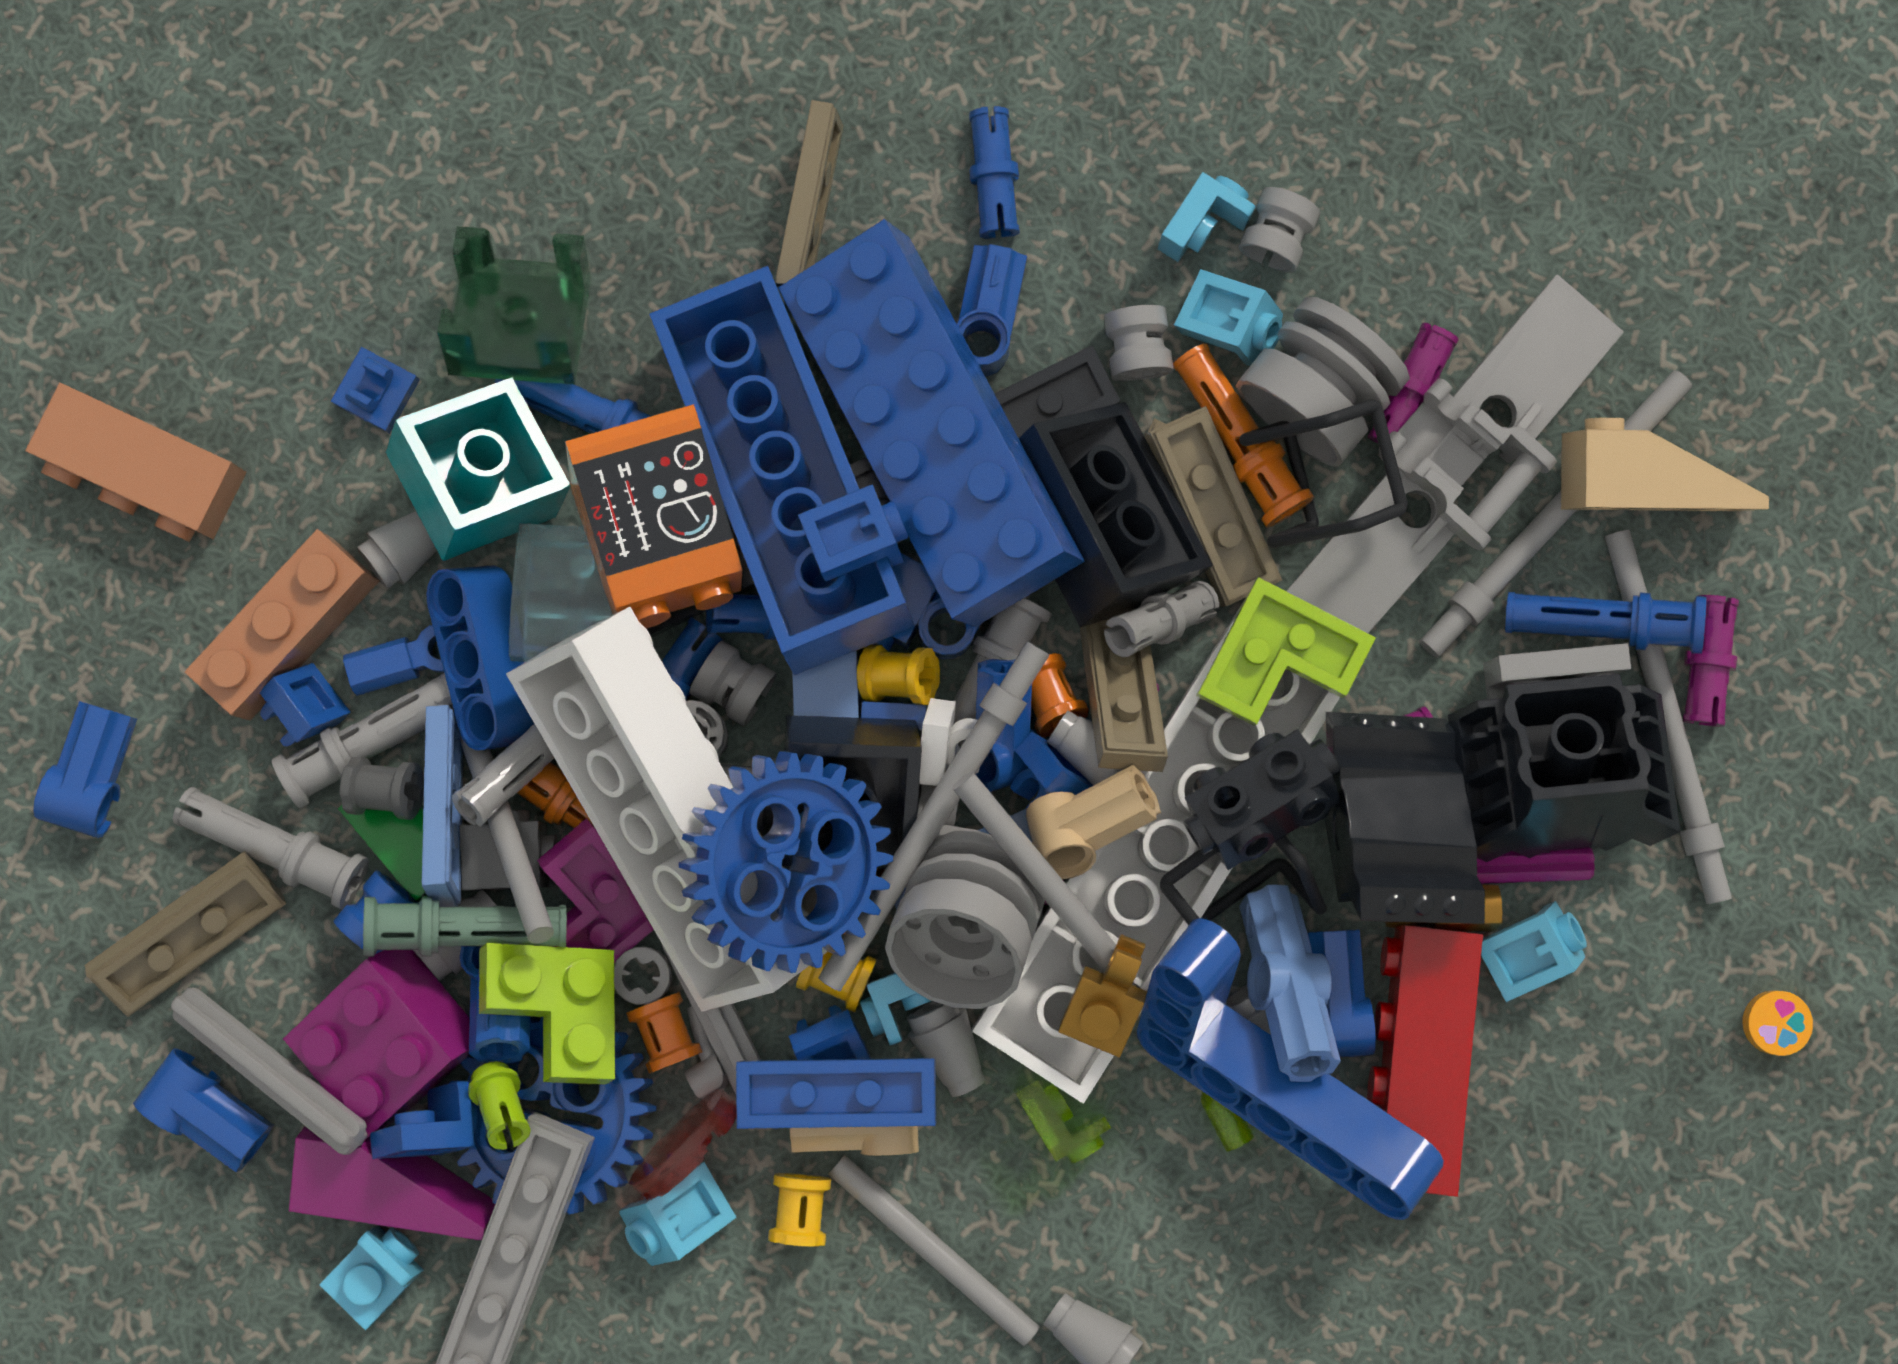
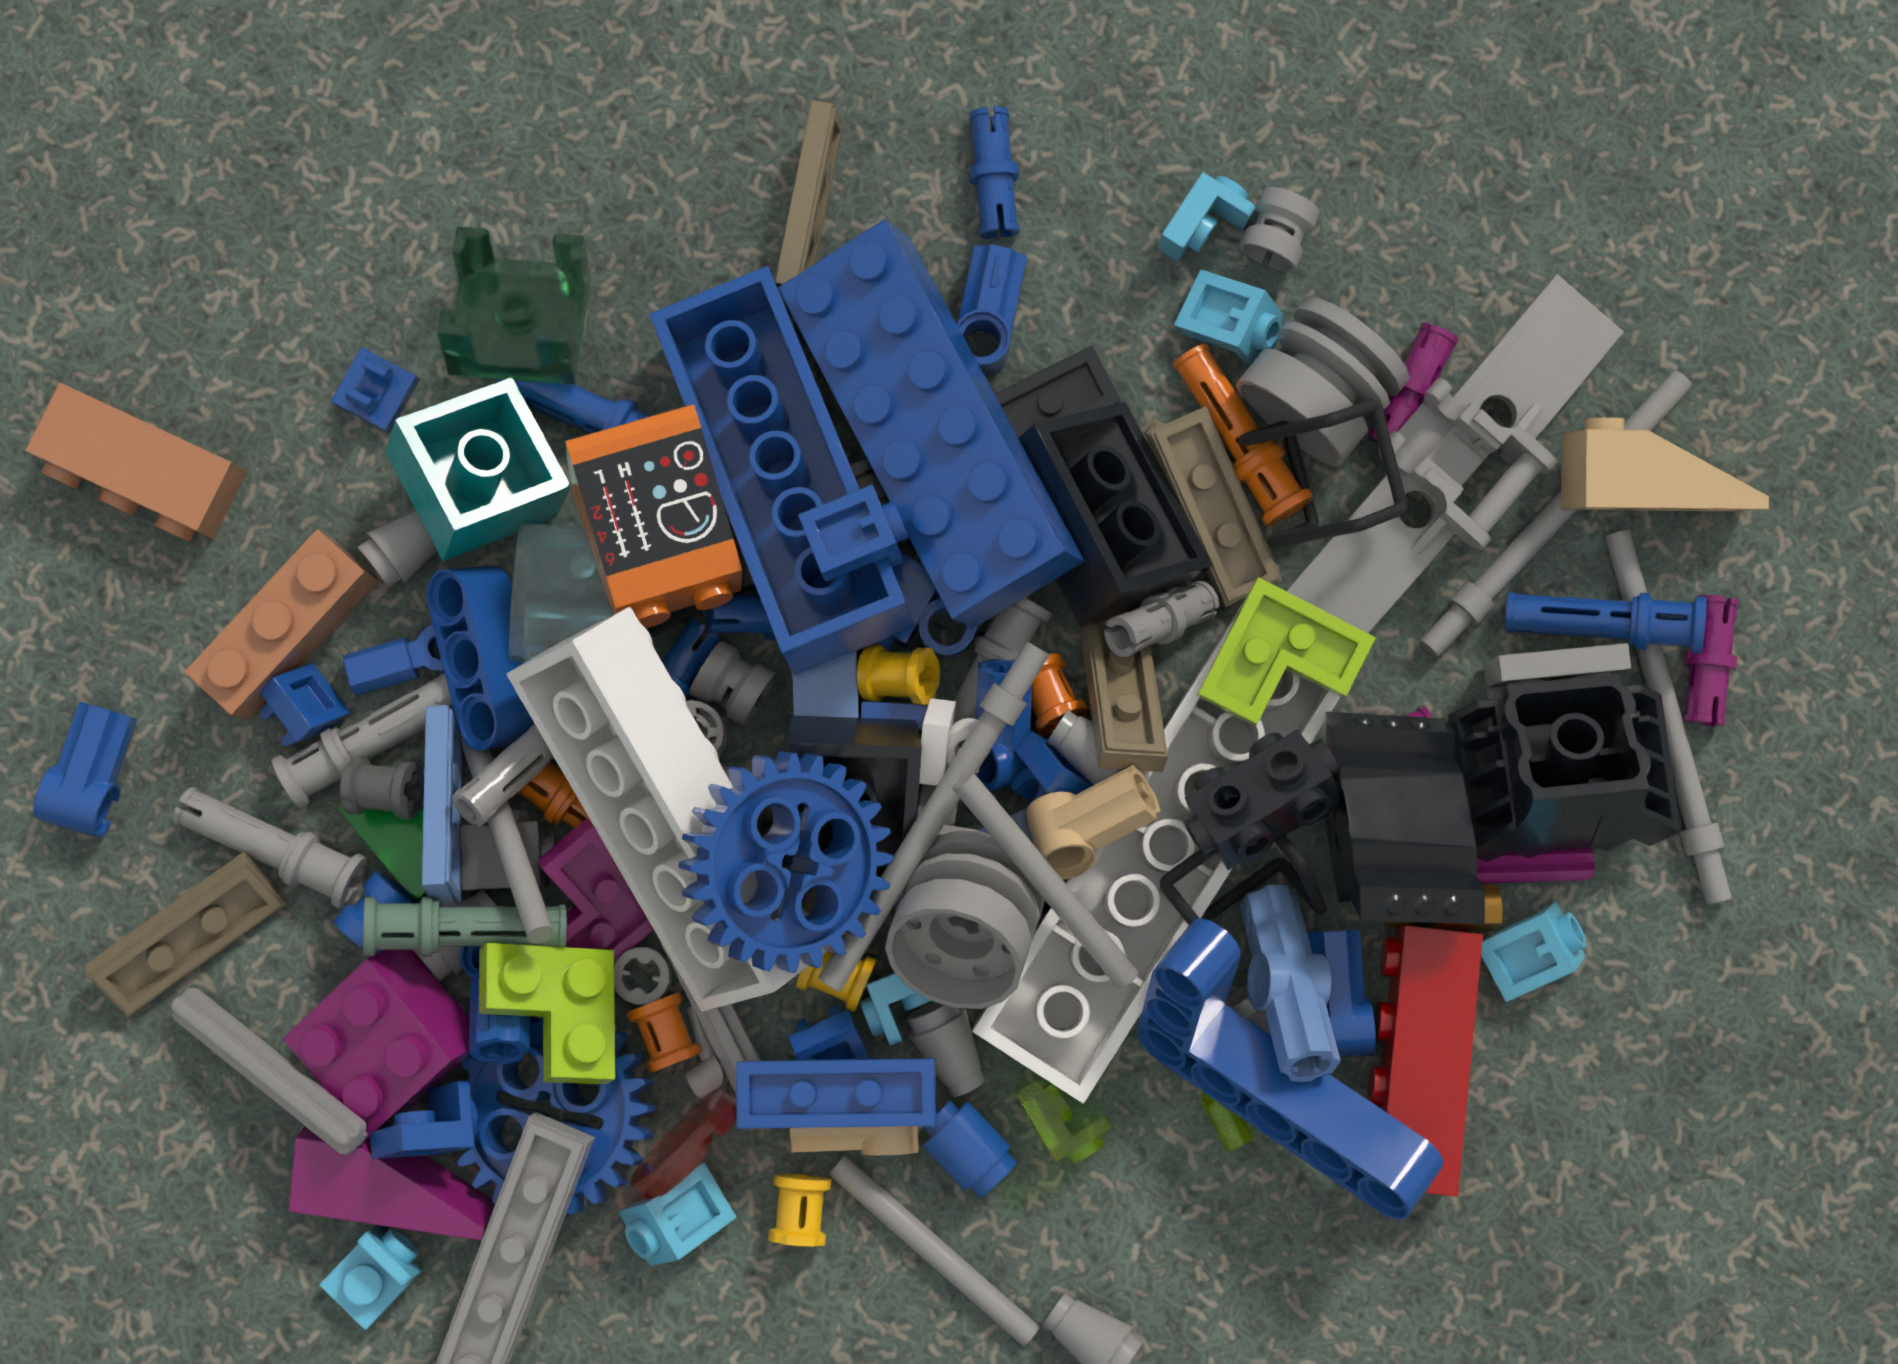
blue piece [133,1048,274,1172] -> none
lime pin [468,1061,531,1150] -> none
pearl gold plate [1058,934,1147,1058] -> none
light grey wheel [1104,305,1174,382] -> none
light orange tile [1743,990,1813,1056] -> none
none -> blue brick [921,1100,1017,1198]

